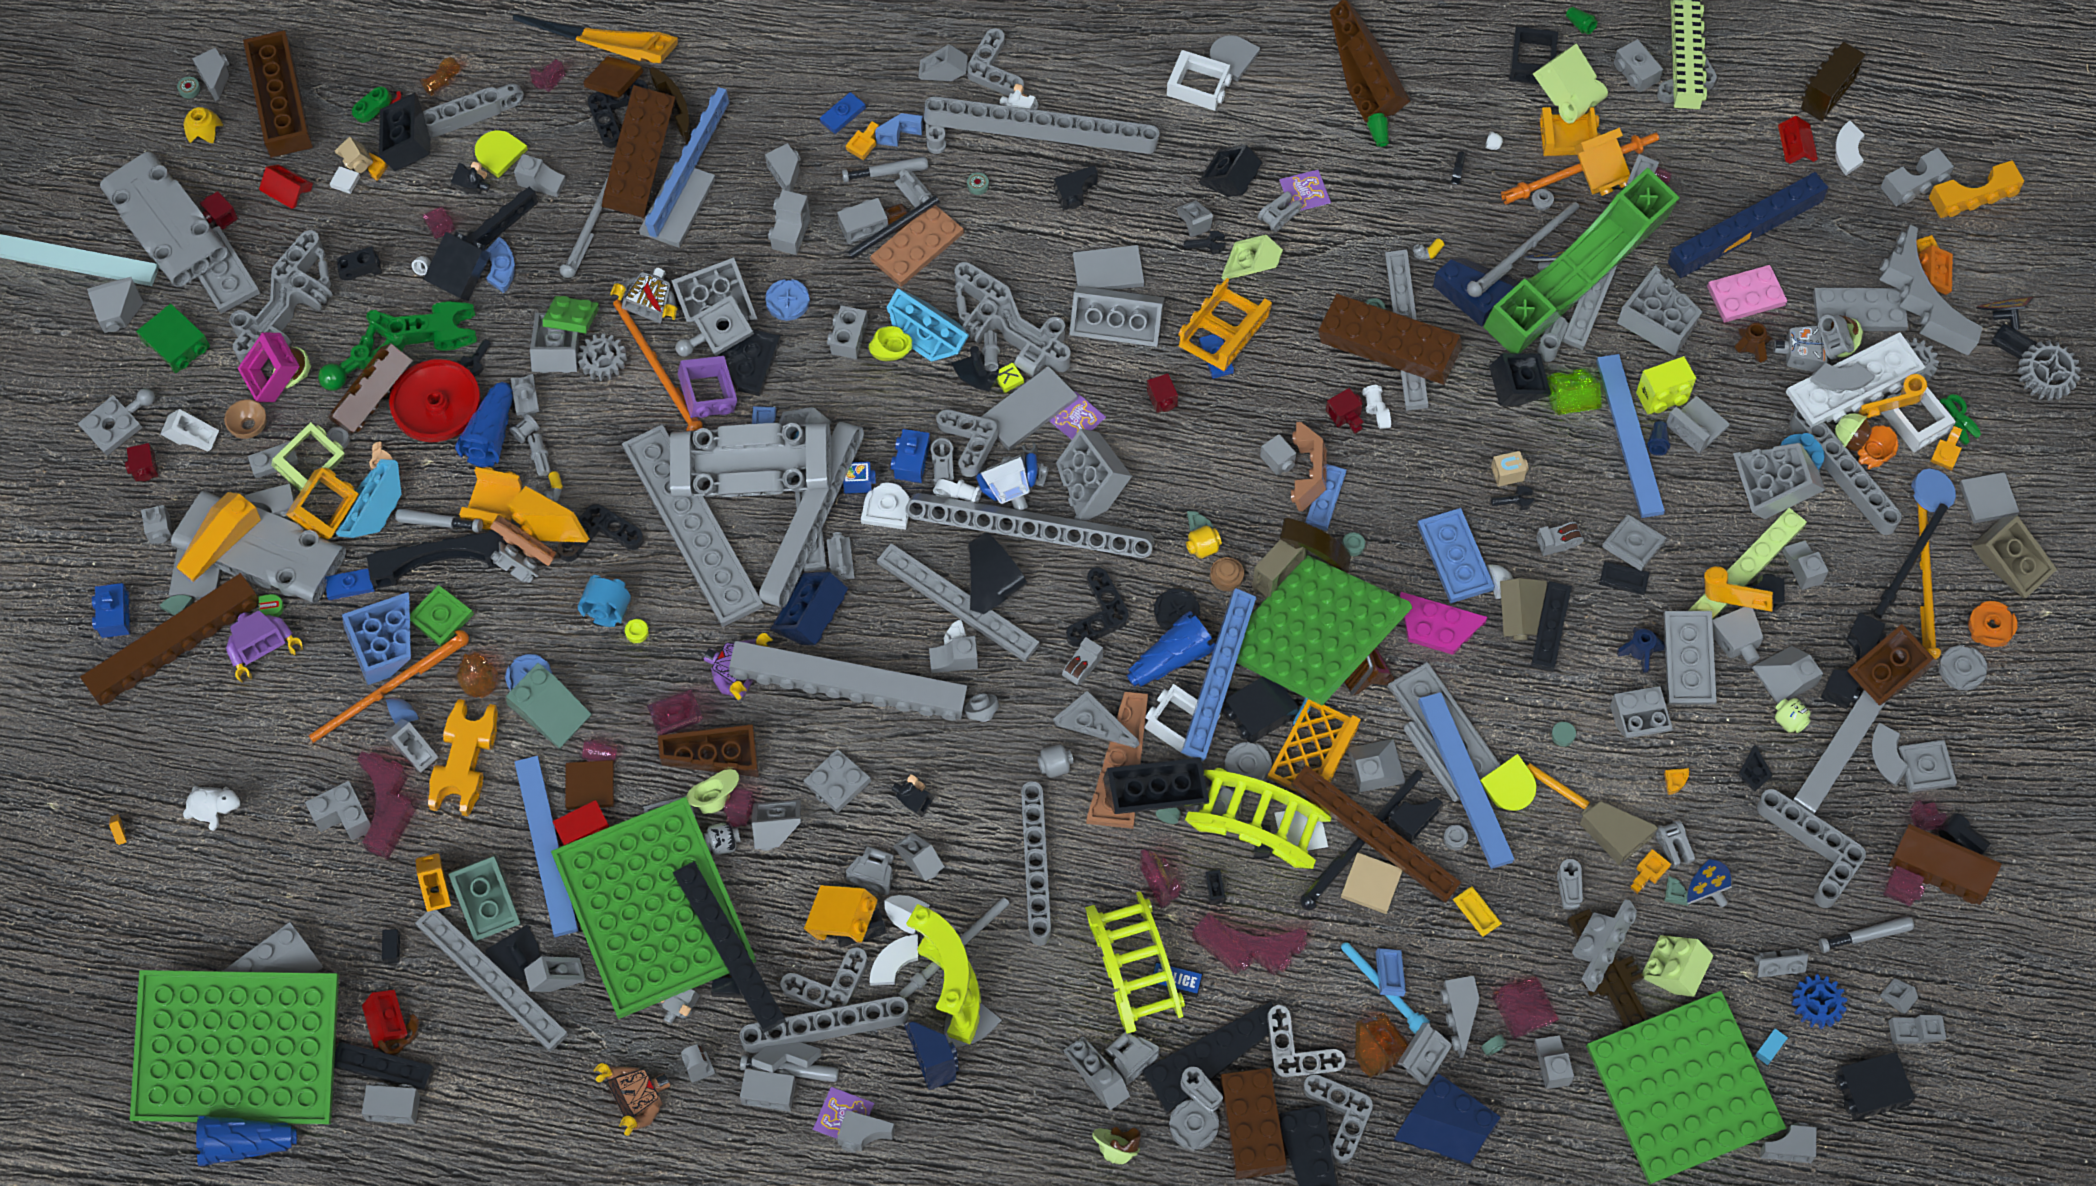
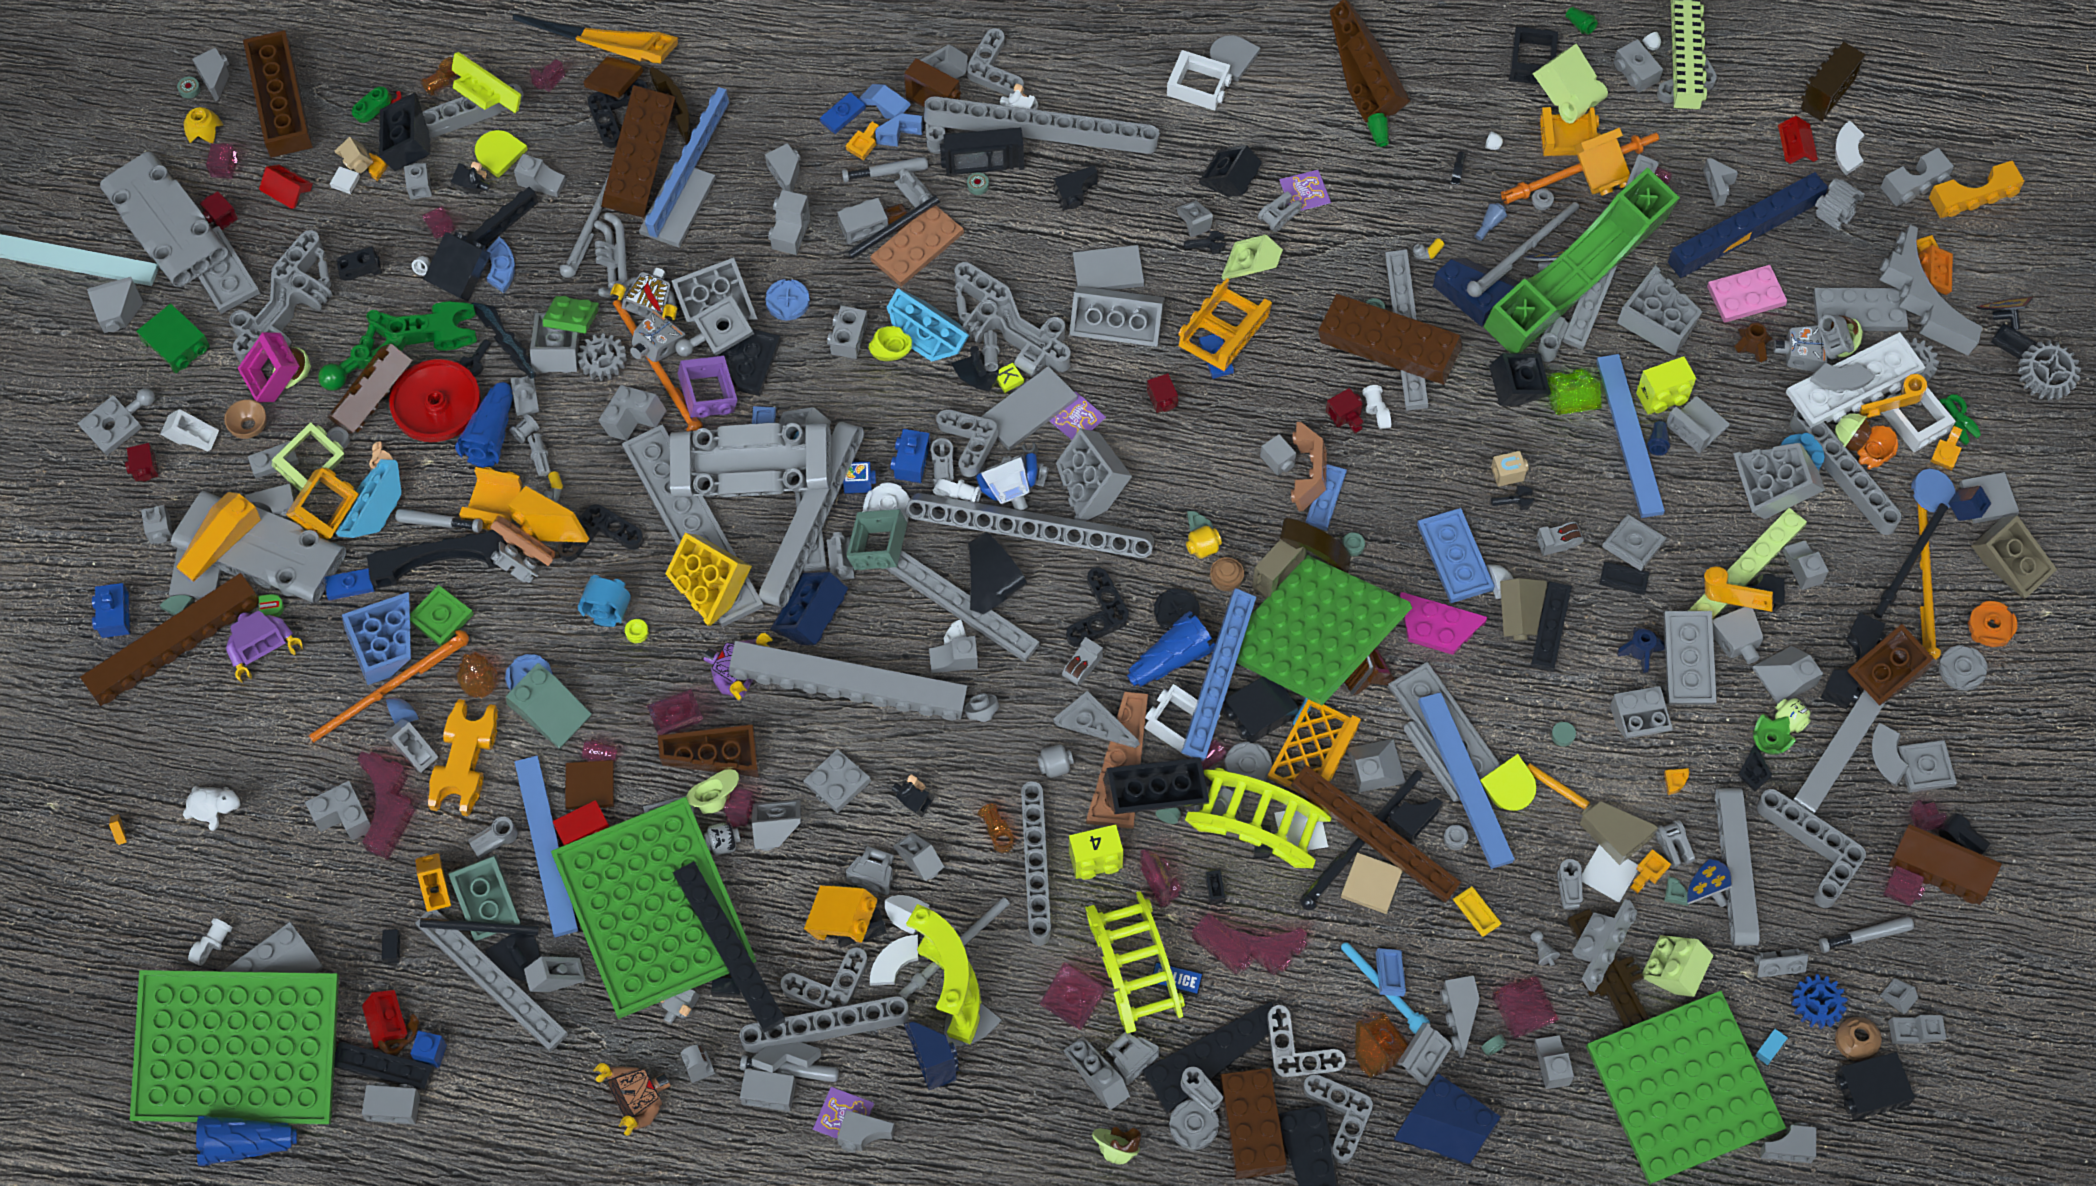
none -> white connector [188,918,233,966]
none -> clear pink brick [206,143,238,179]
none -> light grey brick [404,163,432,200]
none -> blue brick [410,1031,447,1068]
none -> black axle [420,918,539,936]
none -> neon yellow bracket [452,52,521,113]
none -> light grey piece [468,817,518,859]
none -> black sword [471,303,536,379]
none -> light grey piece [594,212,627,298]
none -> light grey brick [598,385,667,441]
none -> light grey torso [630,309,685,362]
none -> yellow wedge [665,532,752,626]
none -> sand green window [846,509,907,570]
none -> medium blue slope [859,84,911,119]
none -> reddish brown window [904,58,961,107]
none -> black door [940,127,1024,177]
none -> clear orange connector [977,803,1014,853]
none -> clear pink slope [1039,962,1107,1030]
none -> neon yellow brick [1069,825,1123,880]
none -> clear pink cone [1201,739,1227,770]
none -> sand blue cone [1475,203,1507,241]
none -> light grey piece [1530,930,1560,966]
none -> white sticker [1582,845,1638,902]
none -> white hinge [1642,32,1661,51]
none -> light grey slope [1703,158,1738,207]
none -> light grey beam [1715,788,1759,946]
none -> bright green piece [1753,714,1796,755]
none -> light grey brick [1815,178,1865,231]
none -> medium nougat piece [1835,1017,1881,1062]
none -> dark blue panel [1948,486,1992,521]

